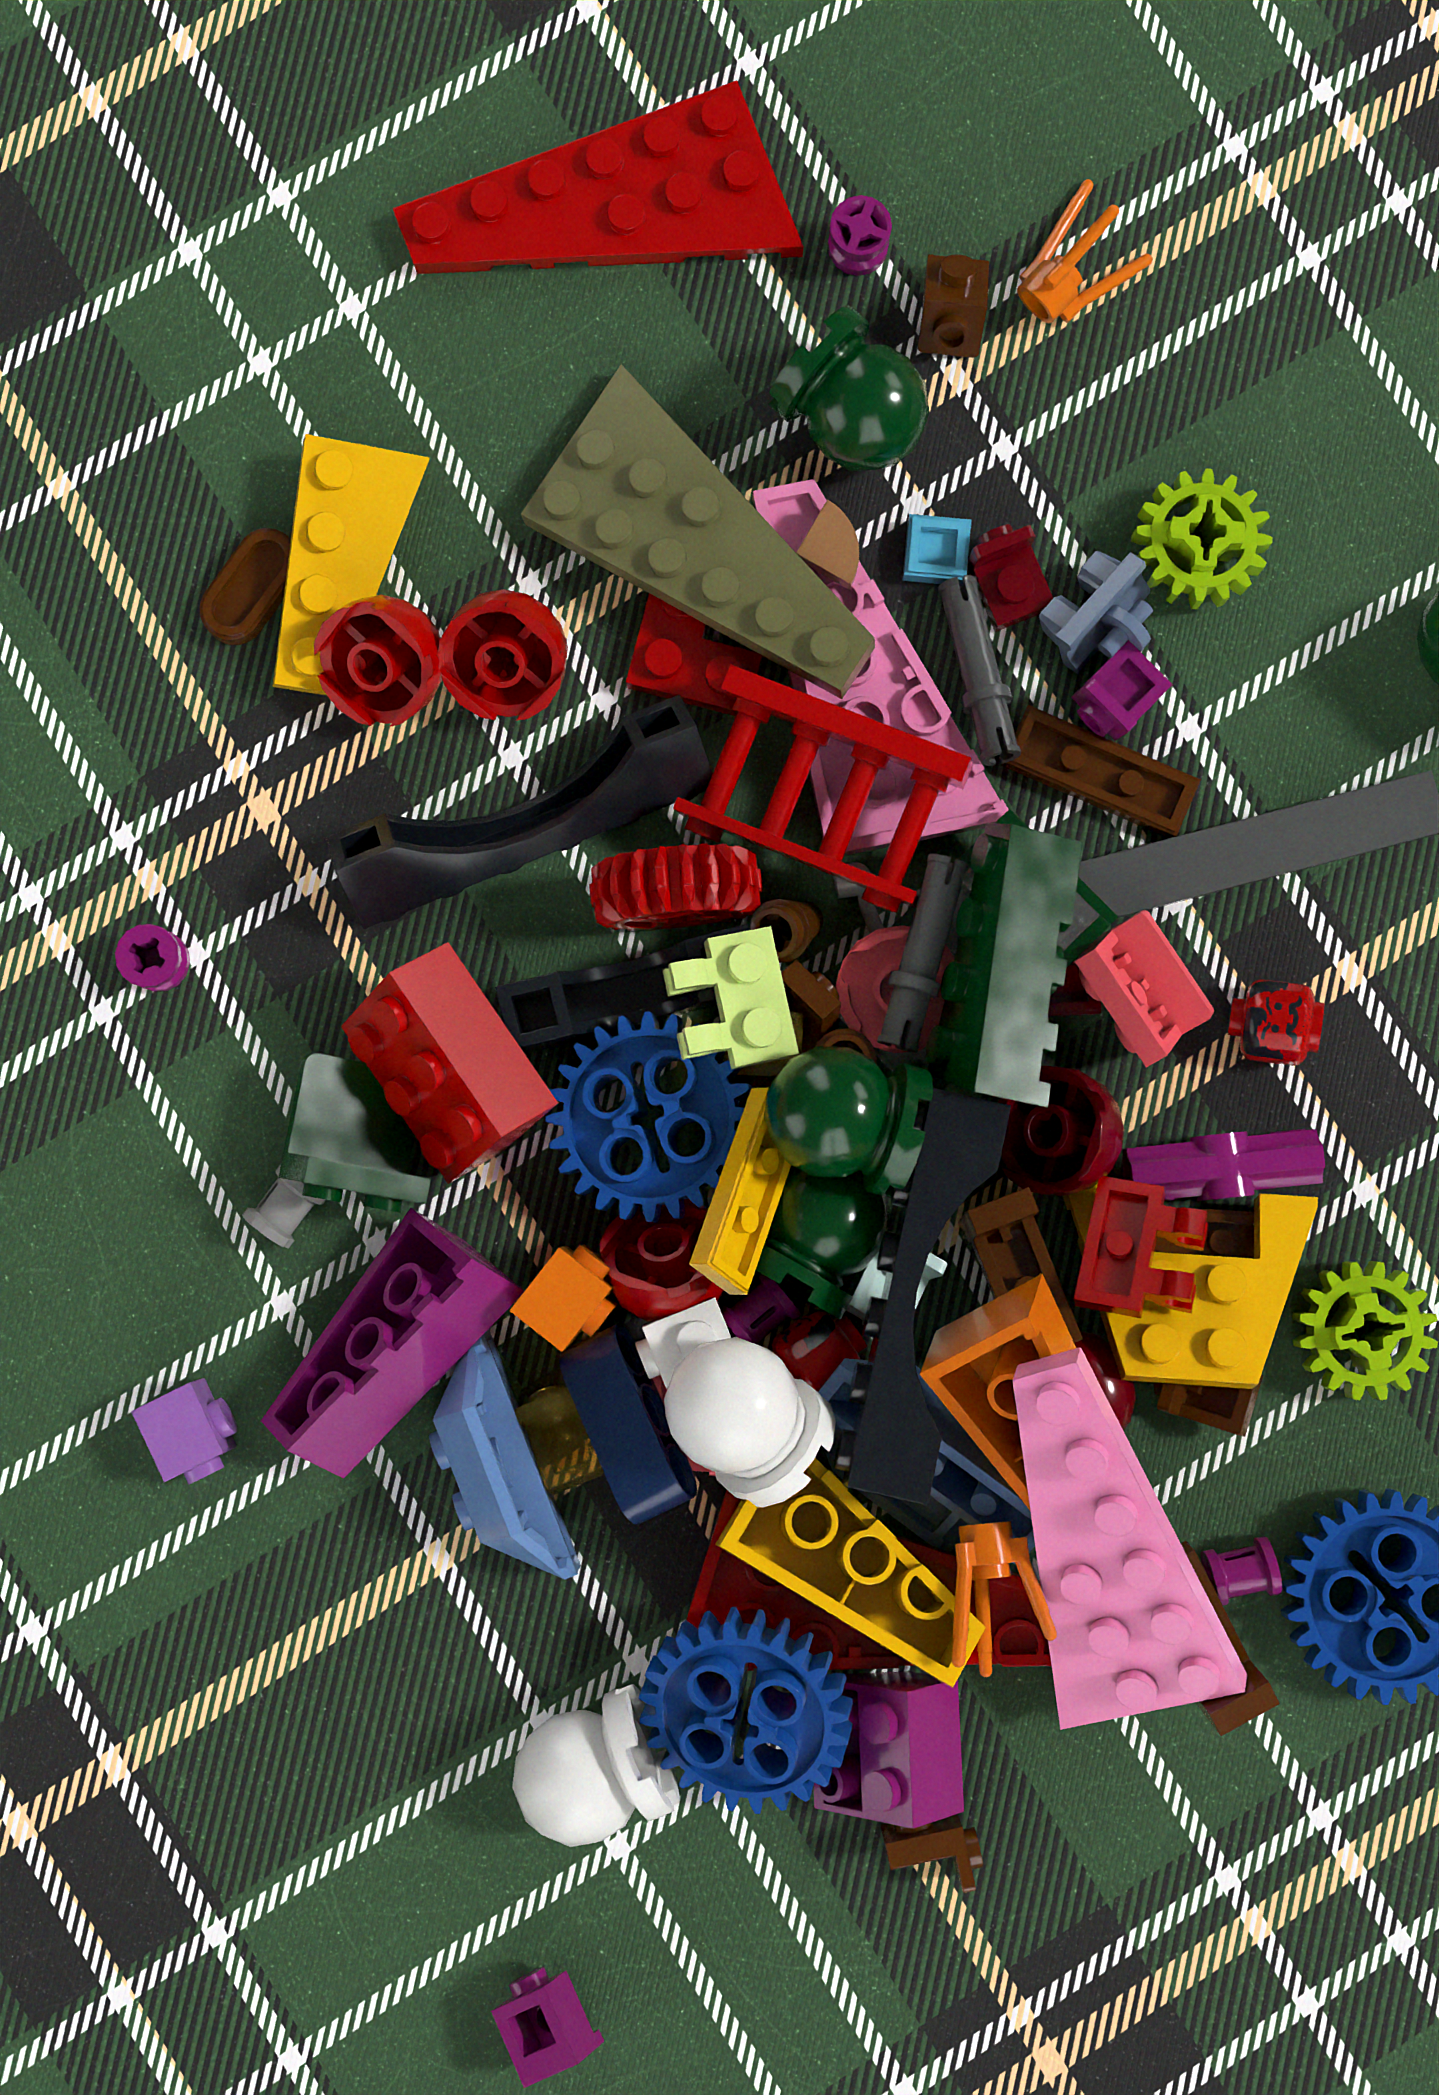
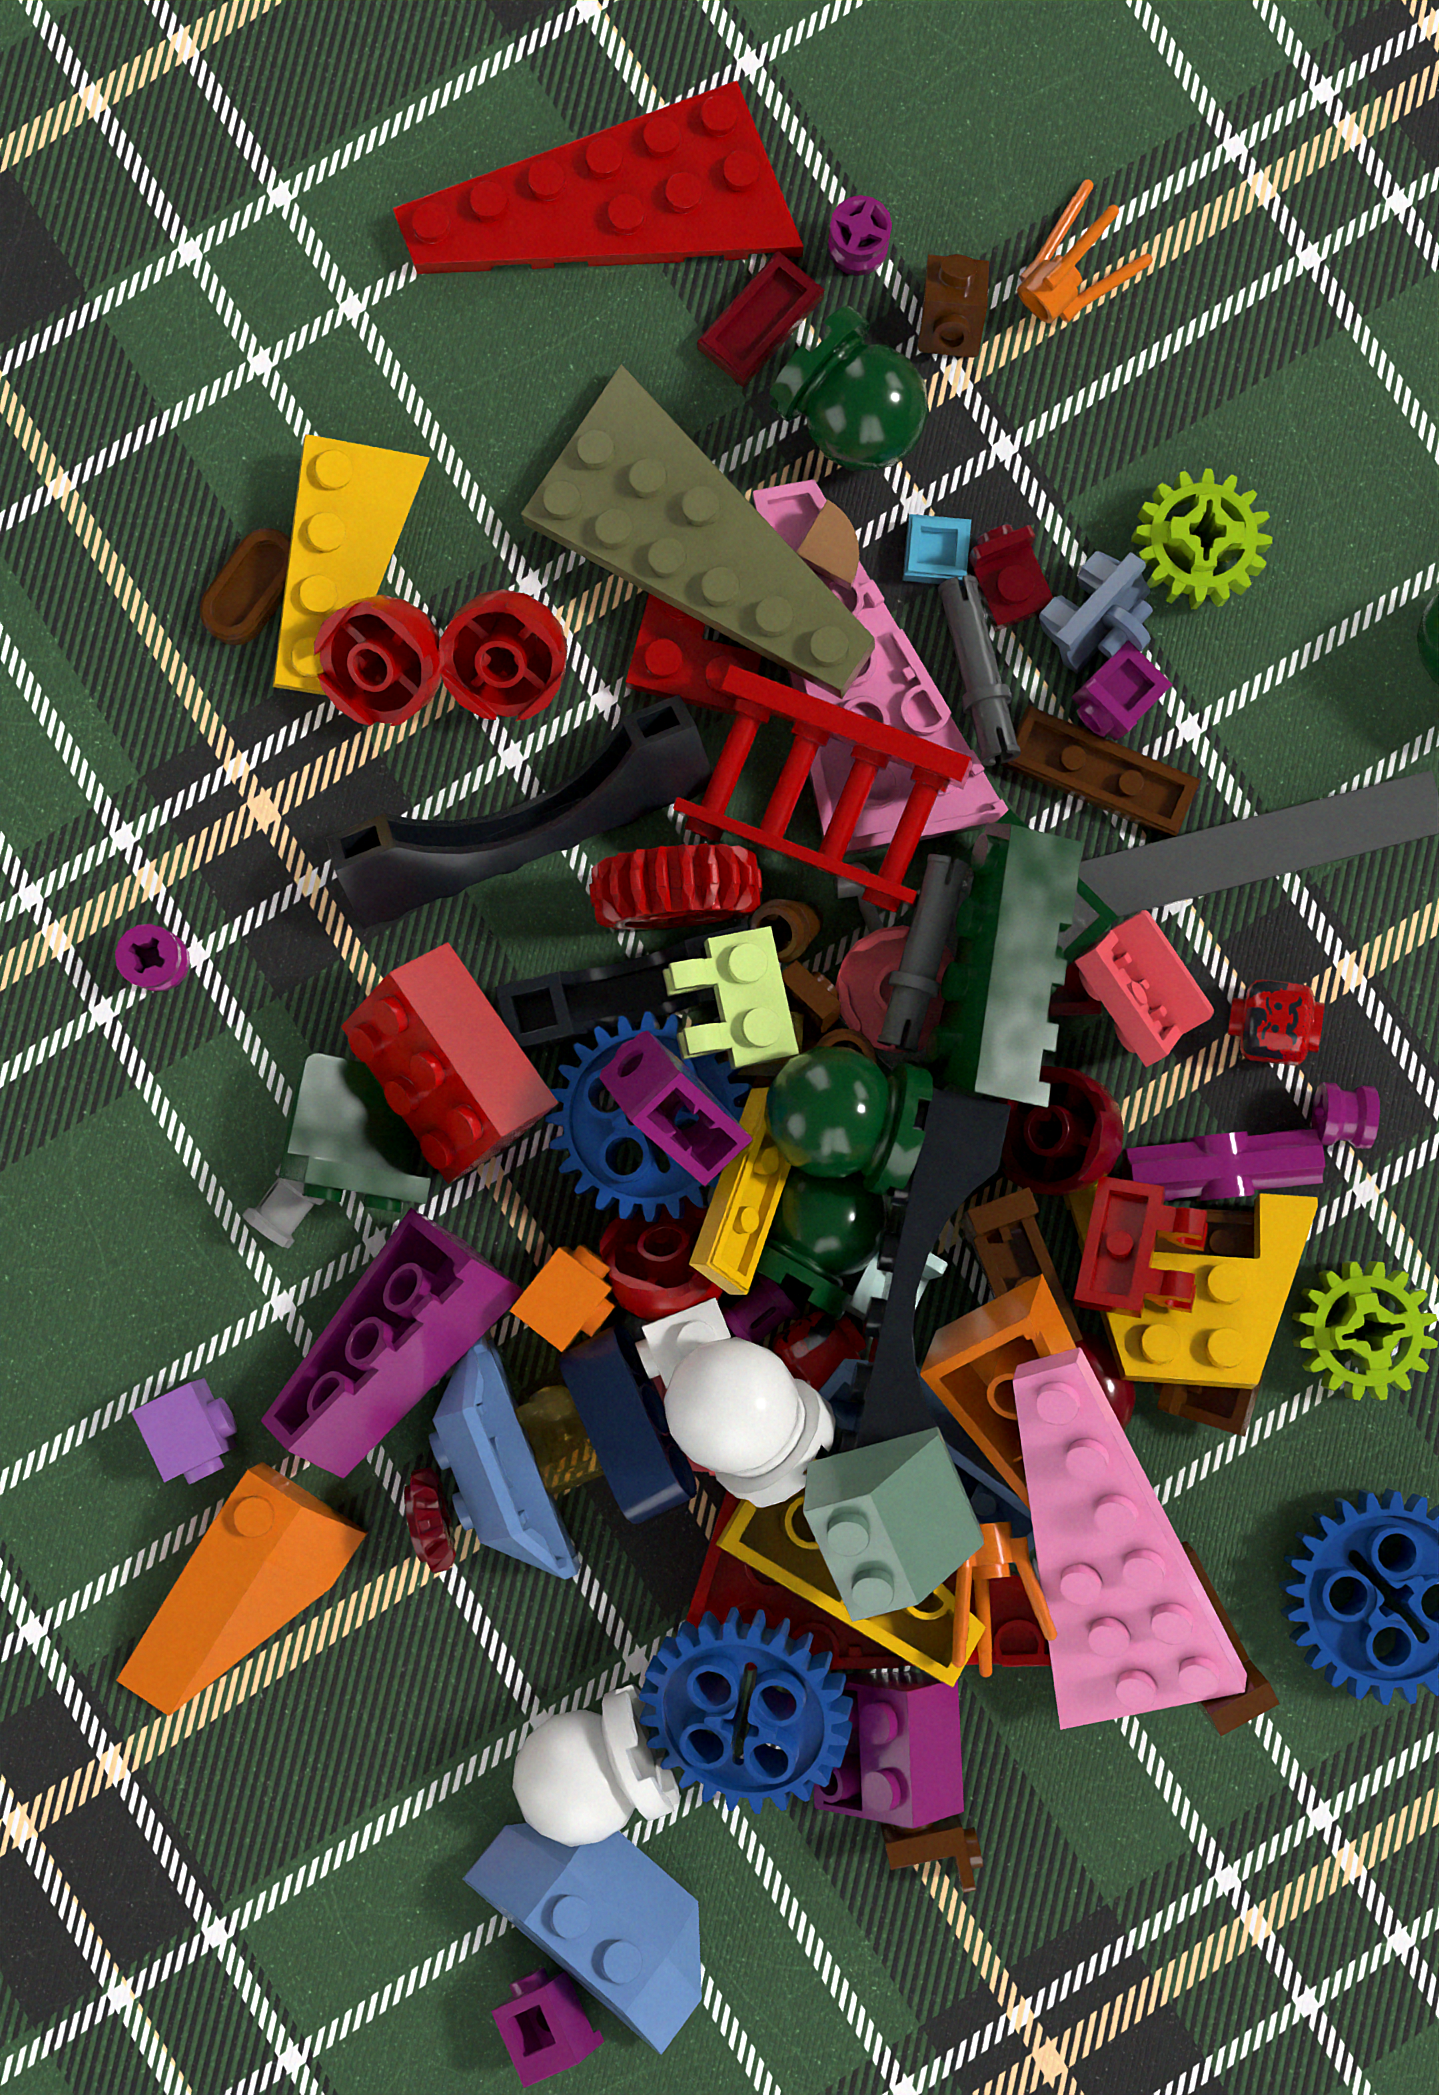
magenta bush [1201,1536,1282,1605] -> none
none -> orange wedge [116,1462,368,1716]
none -> dark red gear [404,1467,456,1574]
none -> medium blue wedge [462,1823,702,2055]
none -> magenta torso [599,1031,753,1186]
none -> dark red tile [697,251,825,388]
none -> sand green slope [803,1427,984,1622]
none -> magenta wheel [1311,1082,1380,1149]

